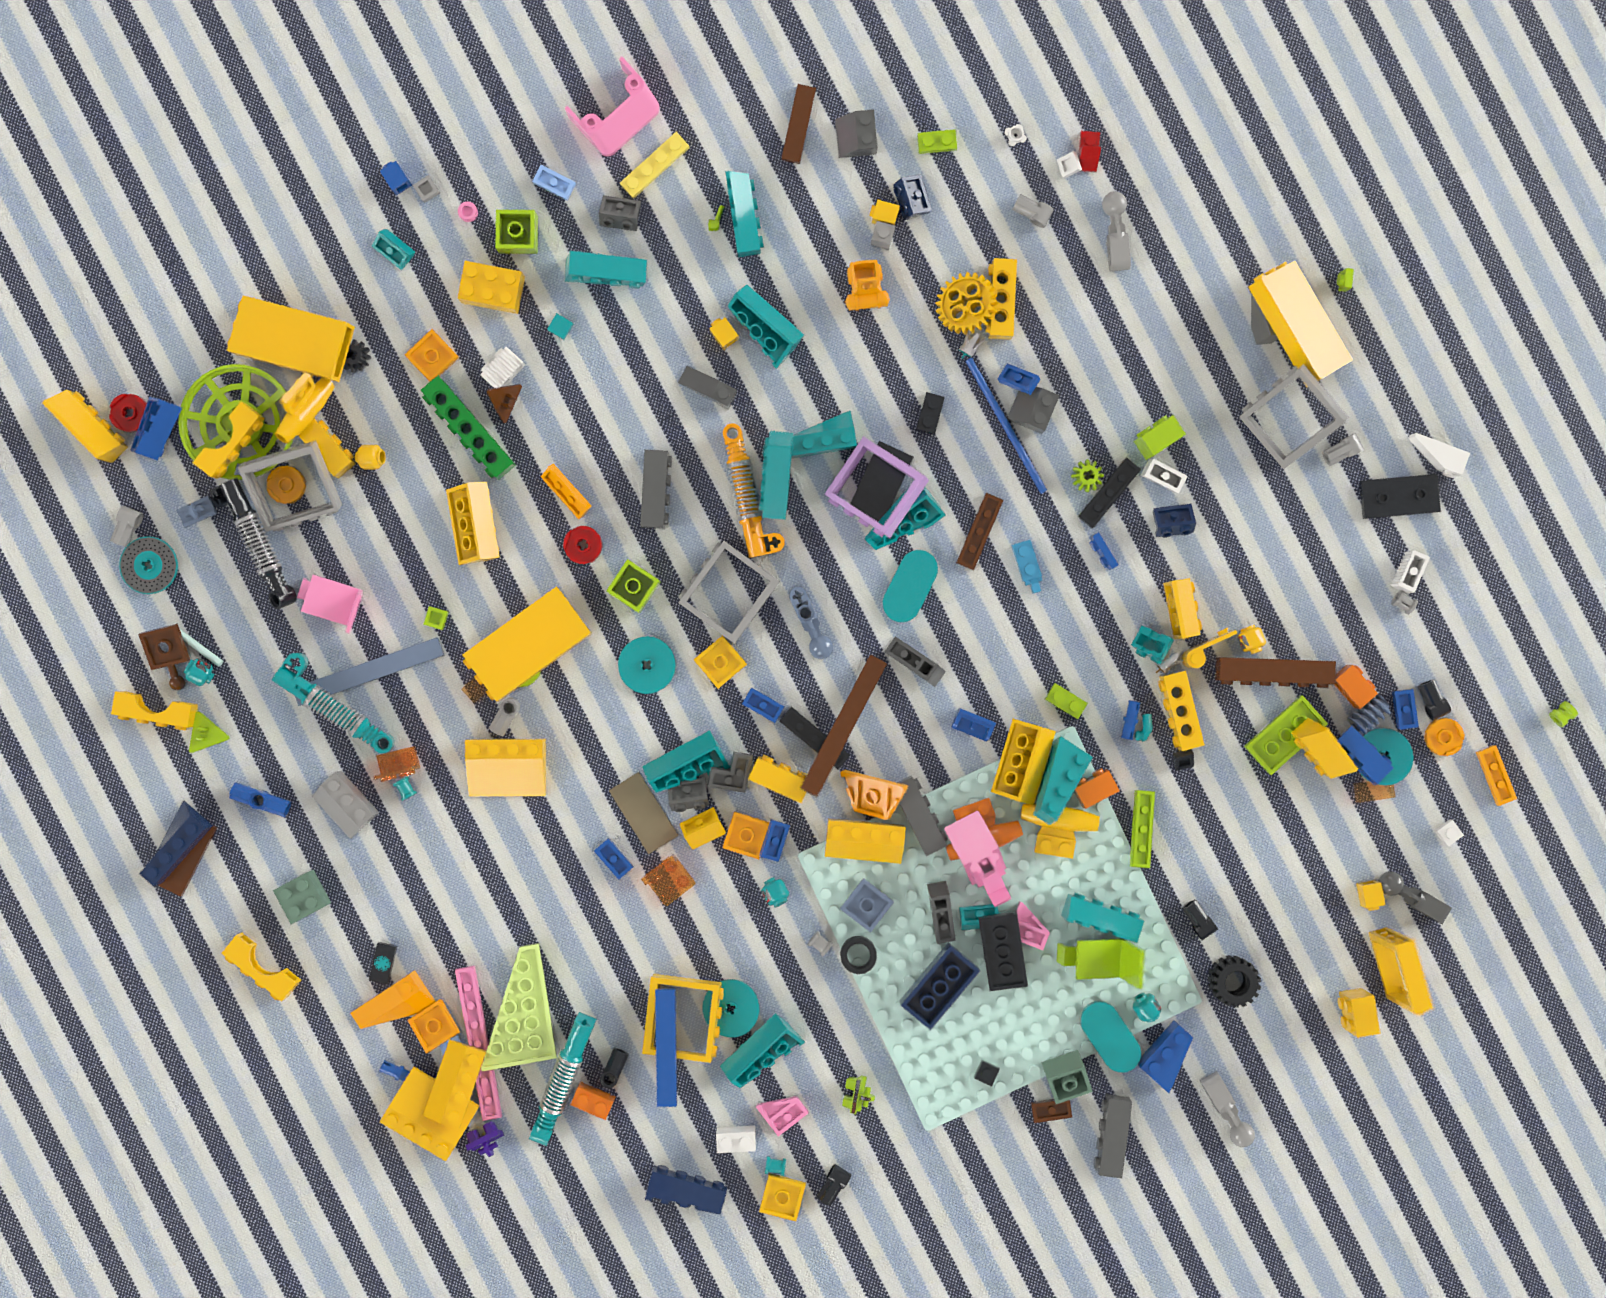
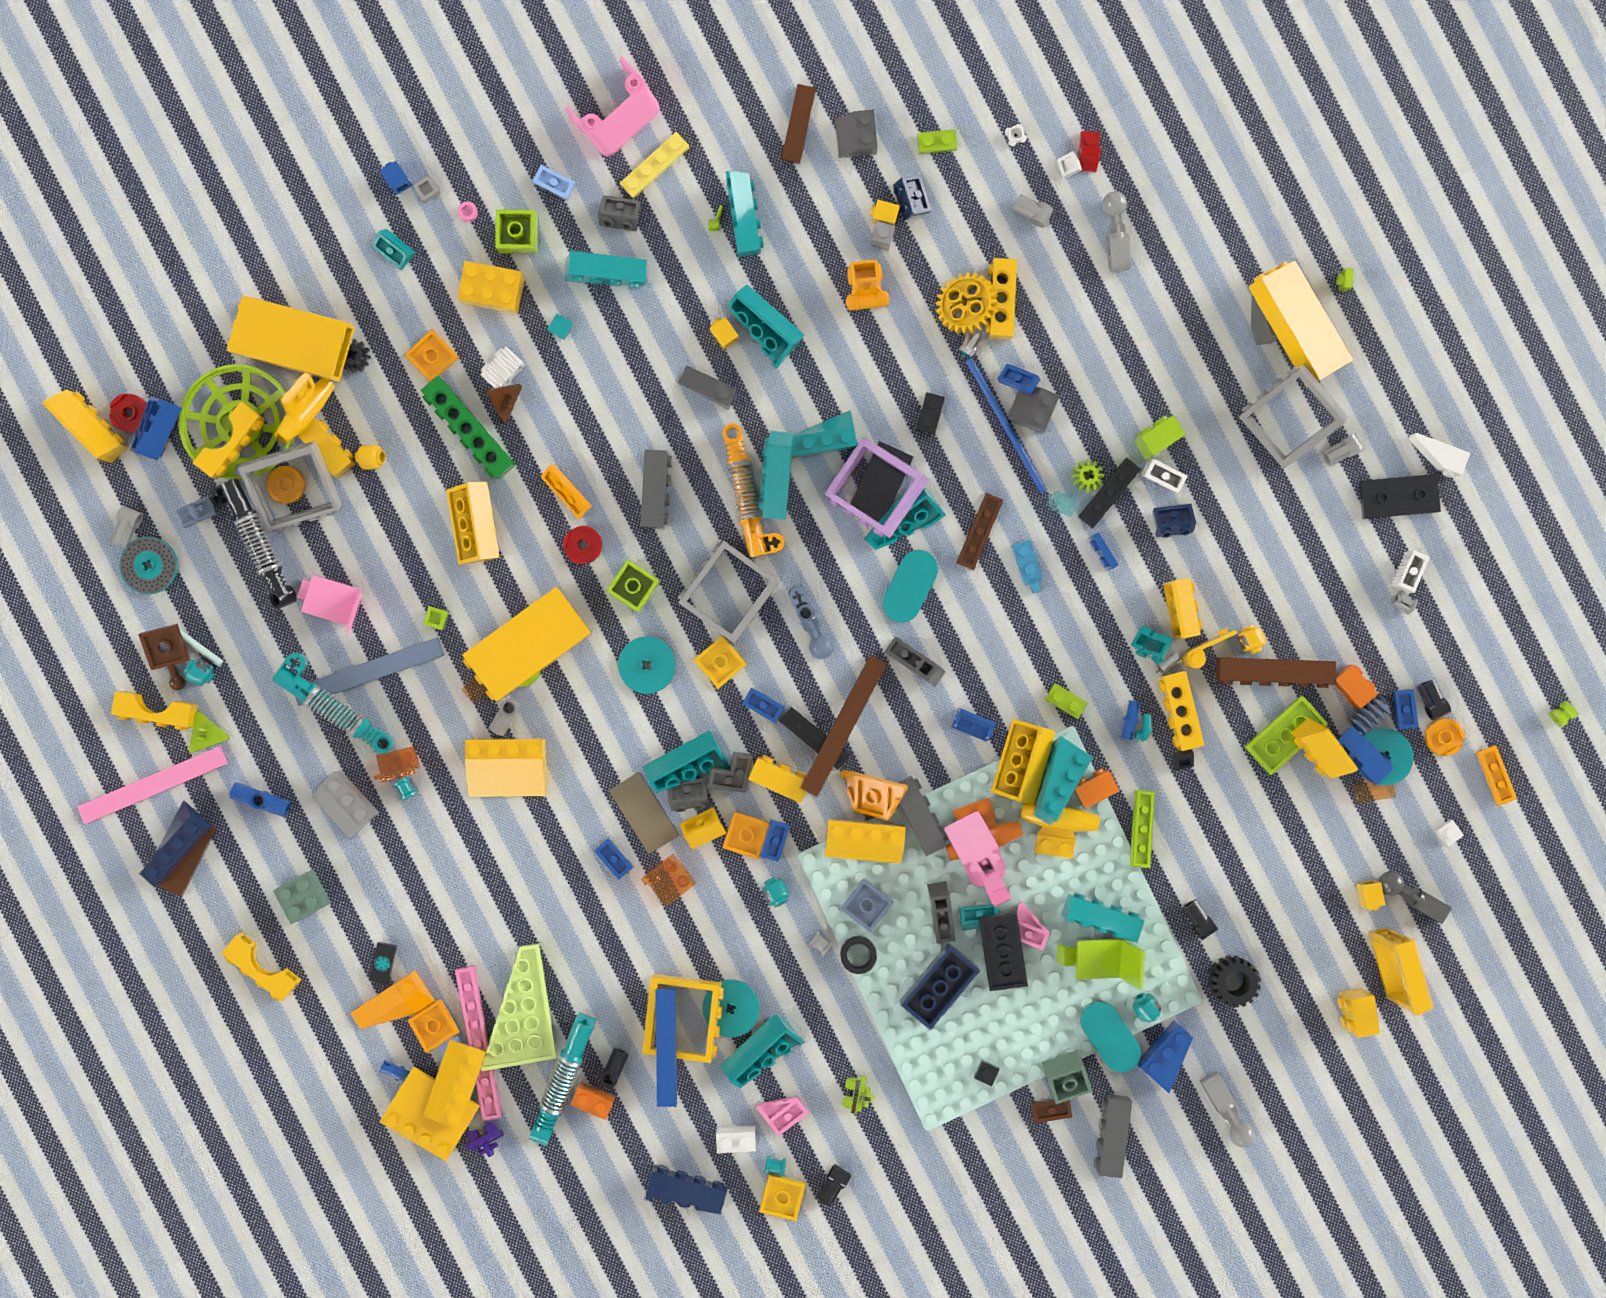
none -> bright pink tile [77,746,228,824]
none -> clear light blue bracket [1047,491,1077,517]

